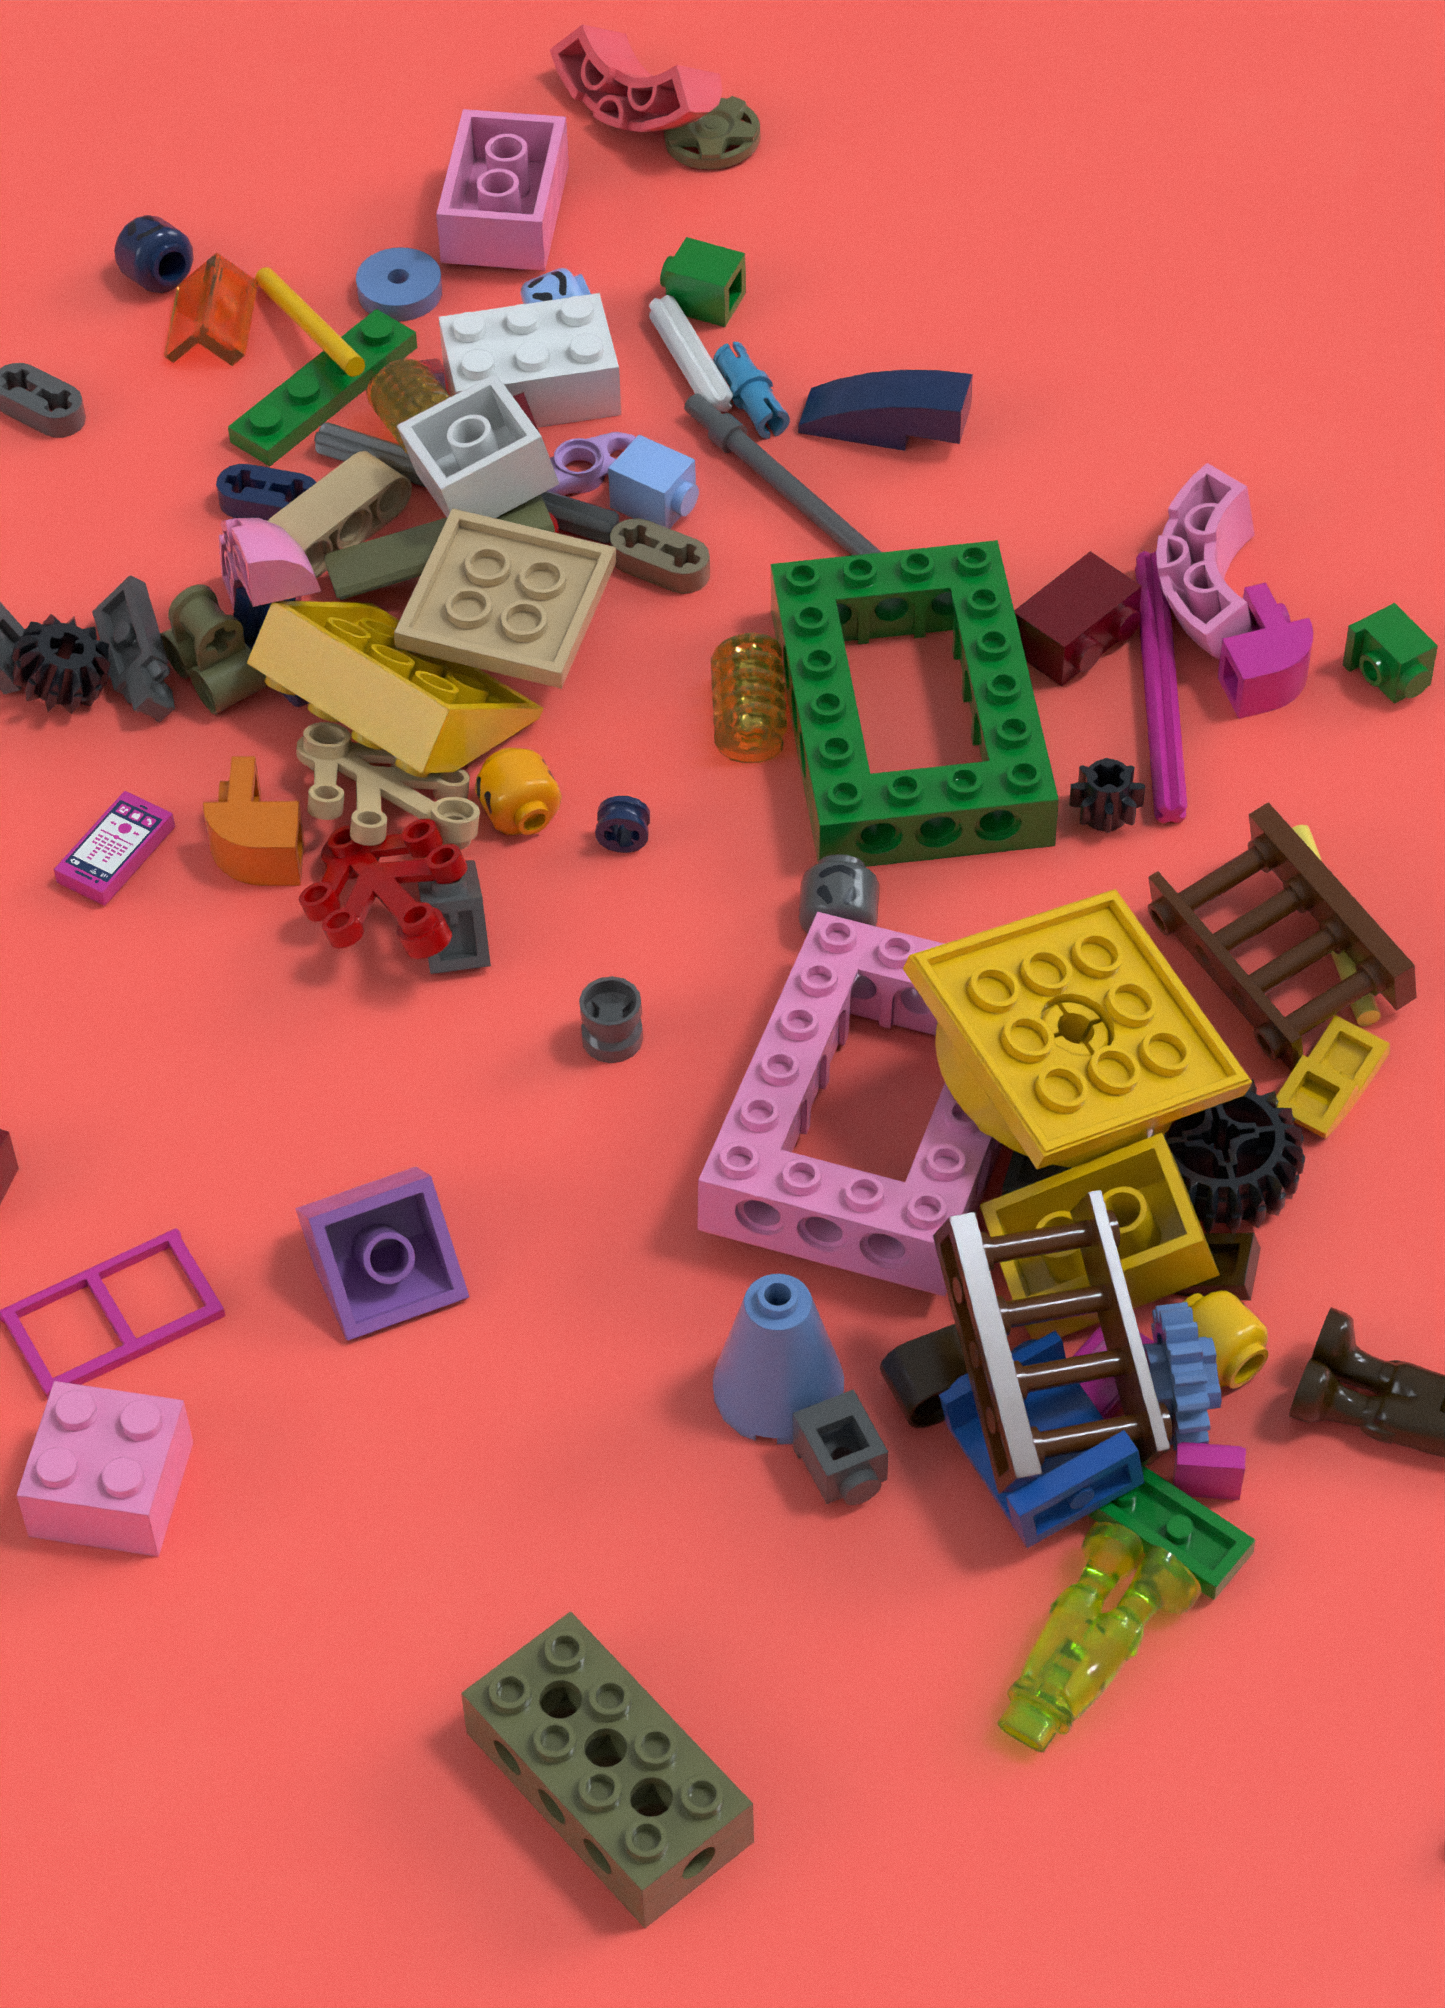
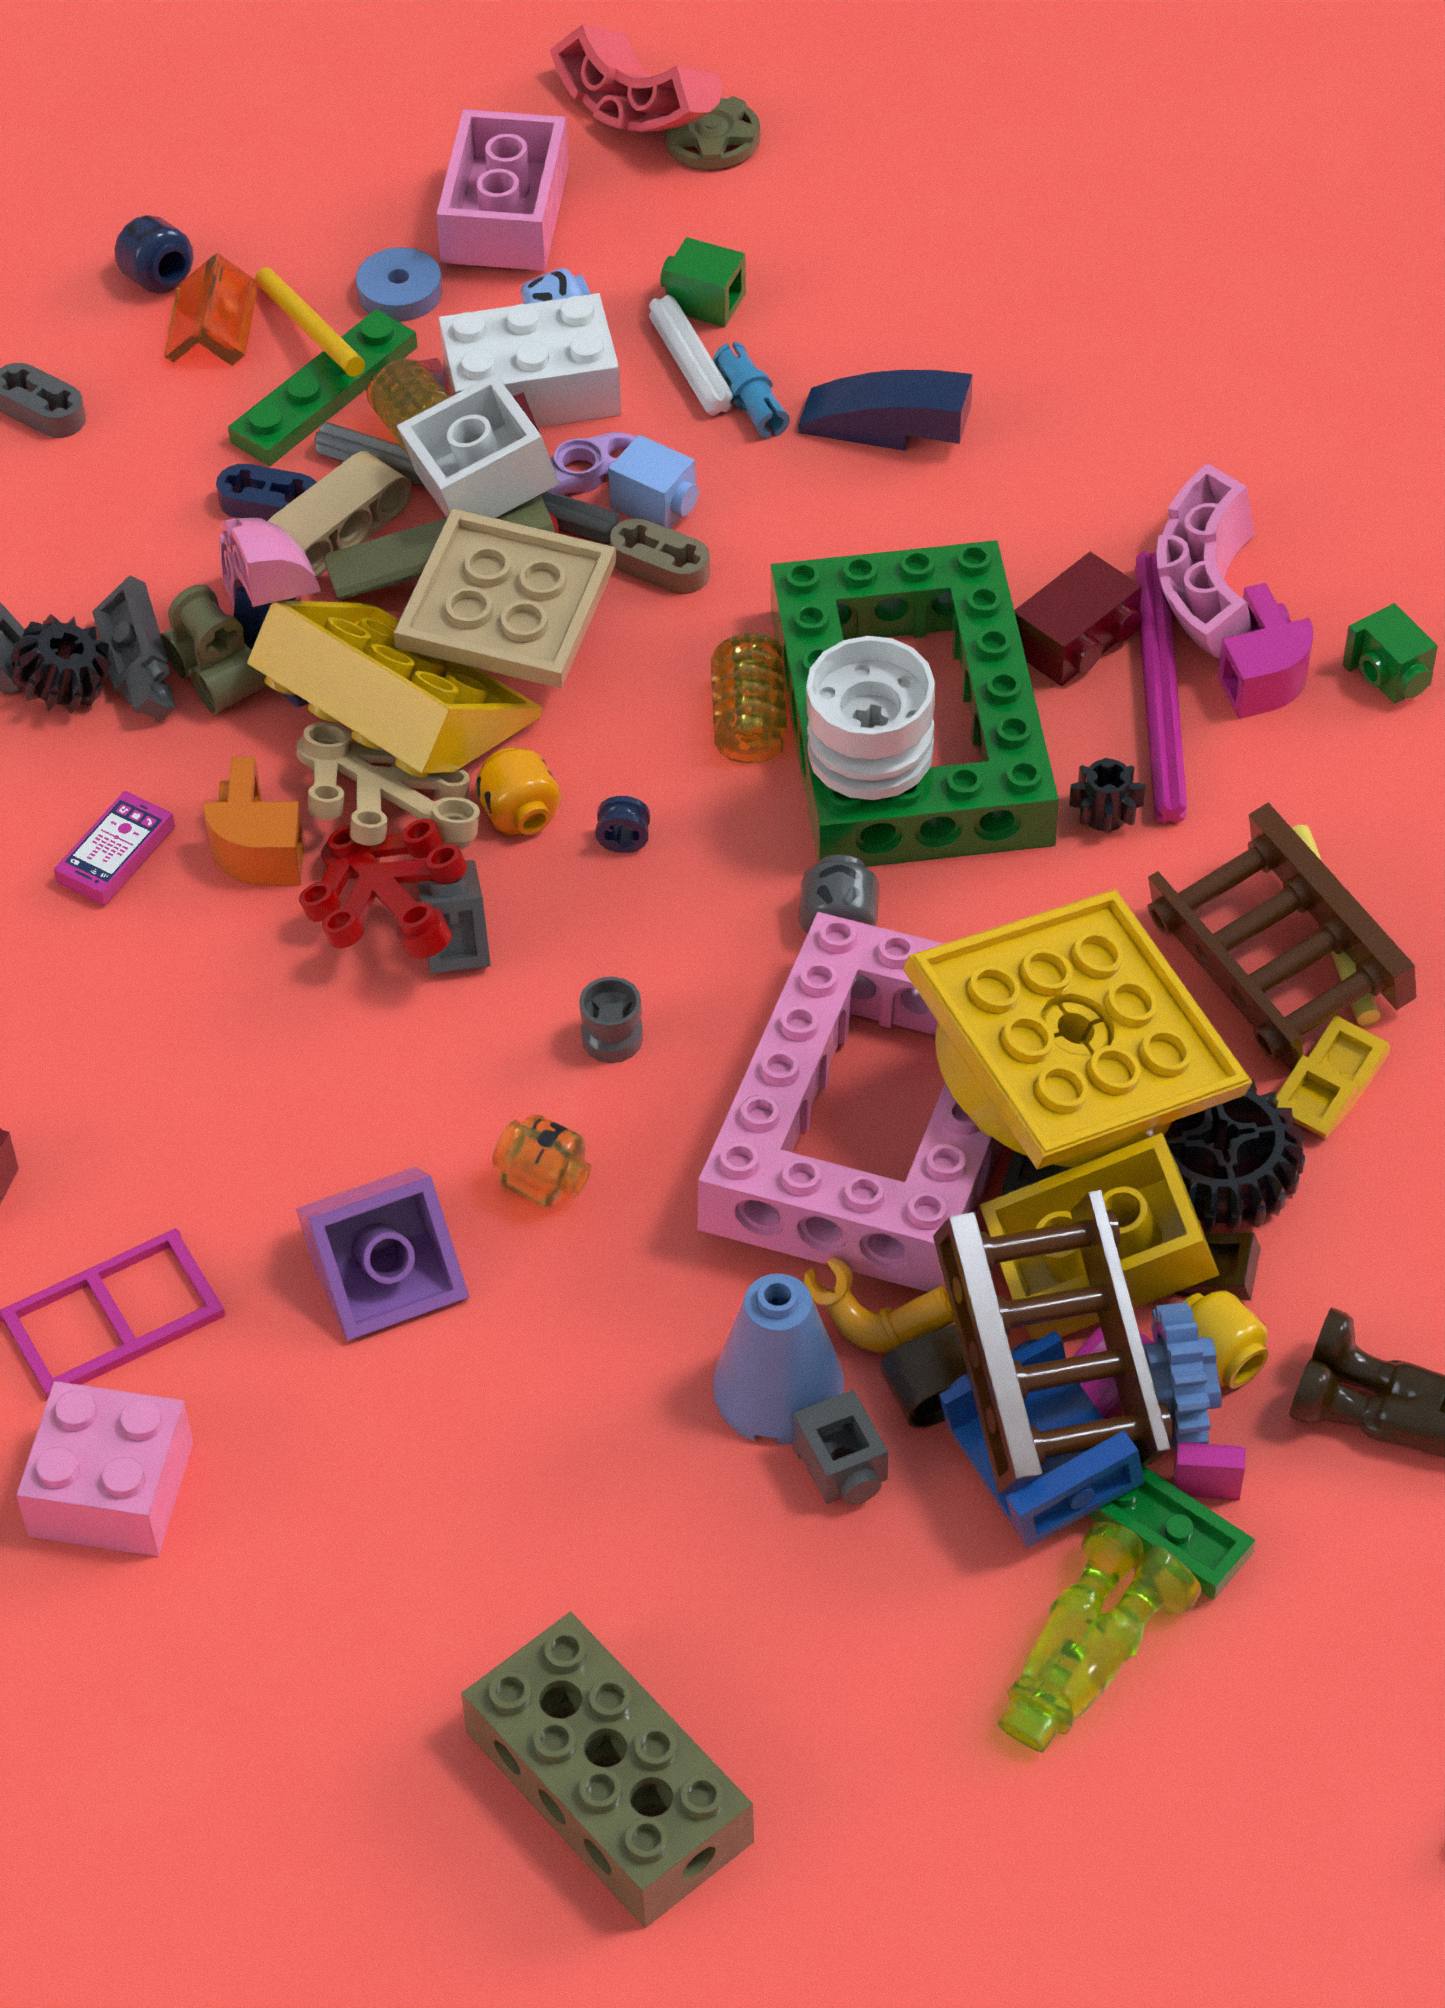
dark grey bar [684,394,881,555] -> none
none -> head [492,1114,592,1208]
none -> light orange piece [804,1256,955,1355]
none -> white wheel [806,636,935,800]

